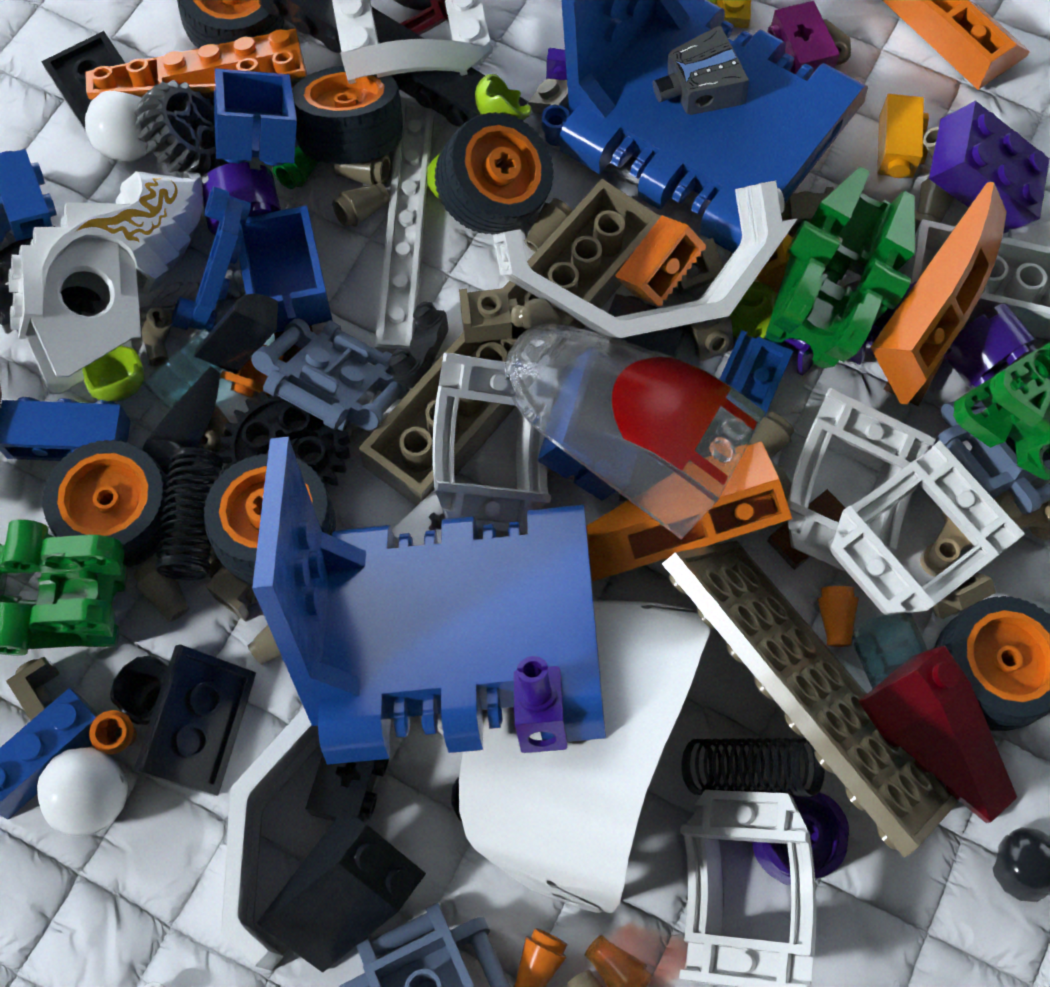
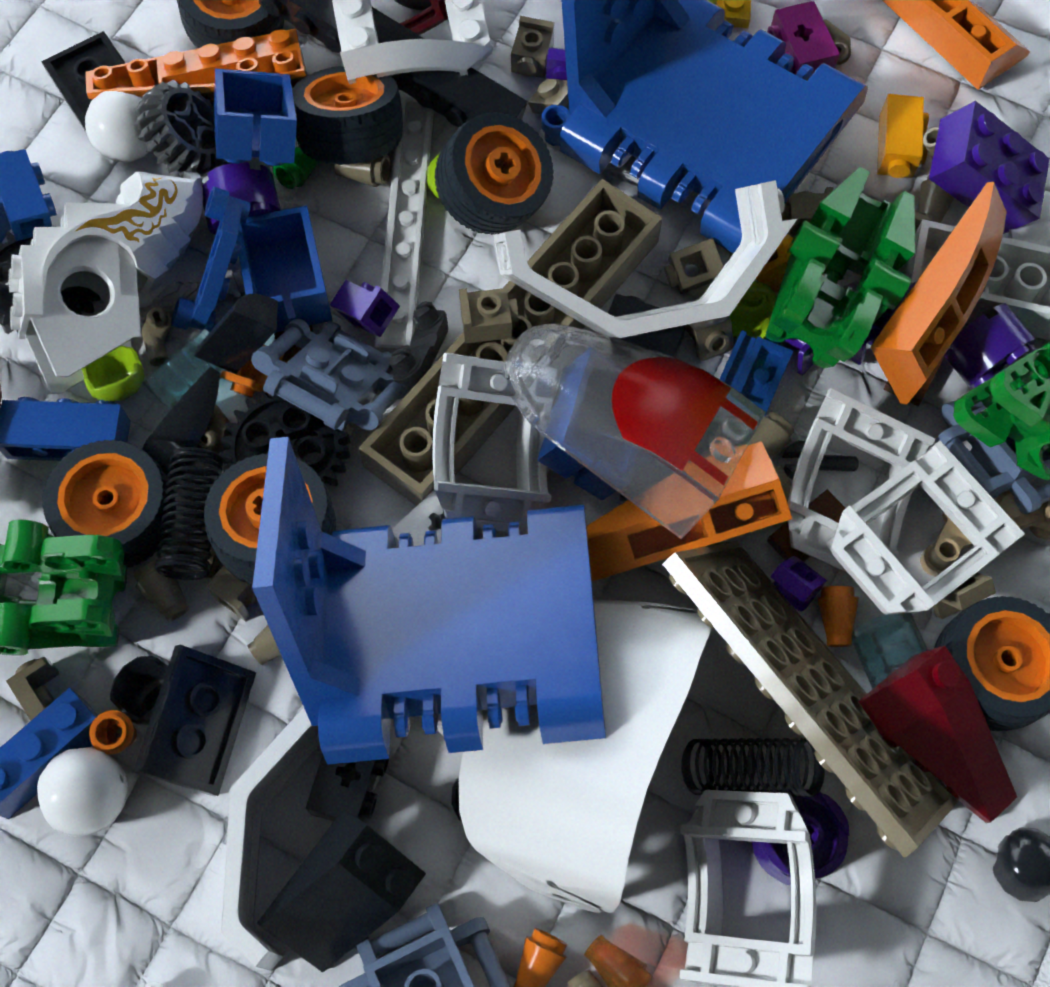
dark tan cone [332,183,390,227] -> none
lime hair [475,74,532,121] -> none
dark tan arm [511,298,562,332] -> none
dark purple bracket [513,656,568,753] -> none
dark tan cone [524,198,573,252] -> none
orange brick [615,215,706,306] -> none
dark grey torso [653,25,749,115] -> none
none -> dark purple brick [330,280,400,337]
none -> dark tan brick [511,16,555,78]
none -> dark purple bracket [770,555,827,612]
none -> black bar [782,440,859,480]

